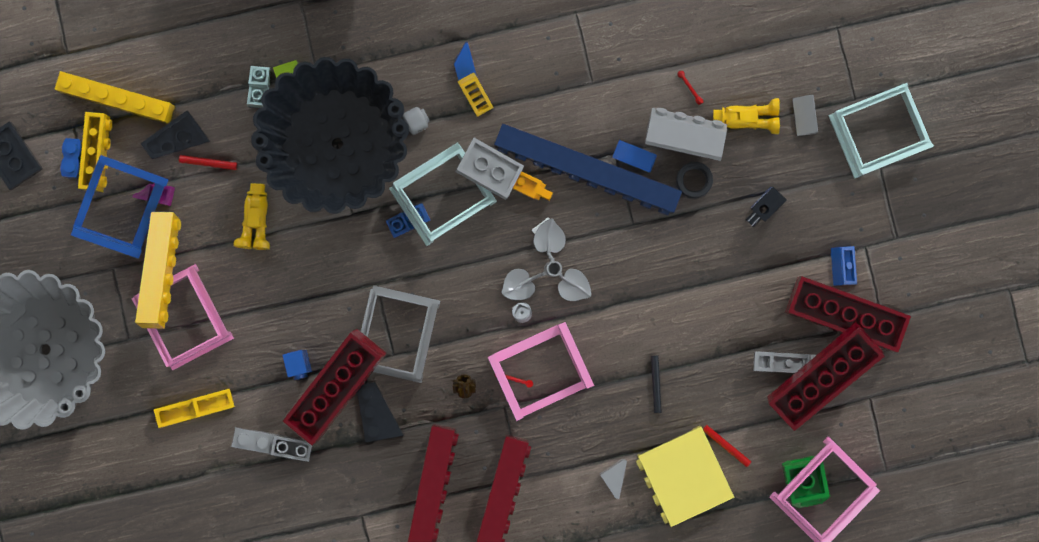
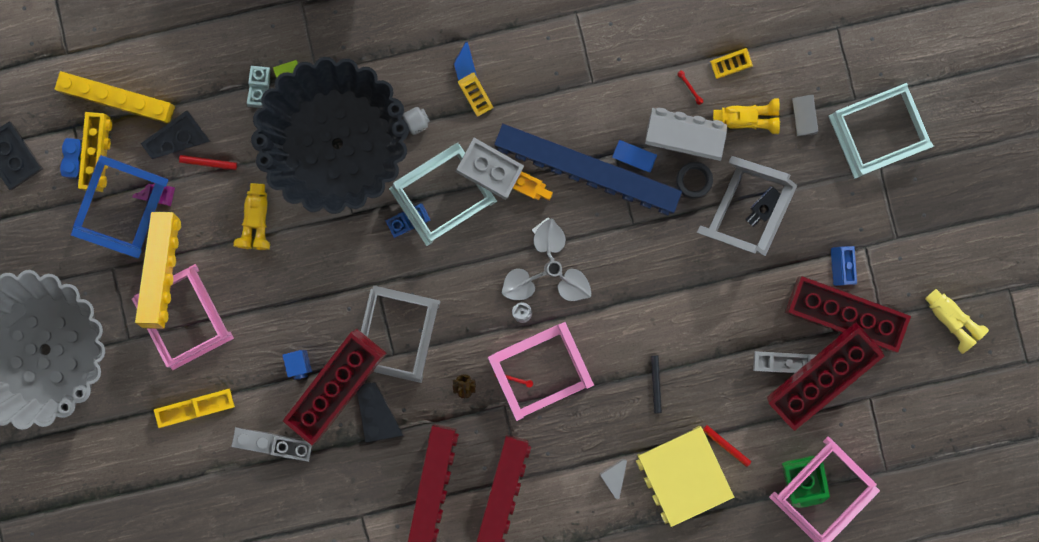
none -> light grey piece [697,156,797,256]
none -> yellow slope [710,48,753,79]
none -> light yellow piece [925,289,989,354]

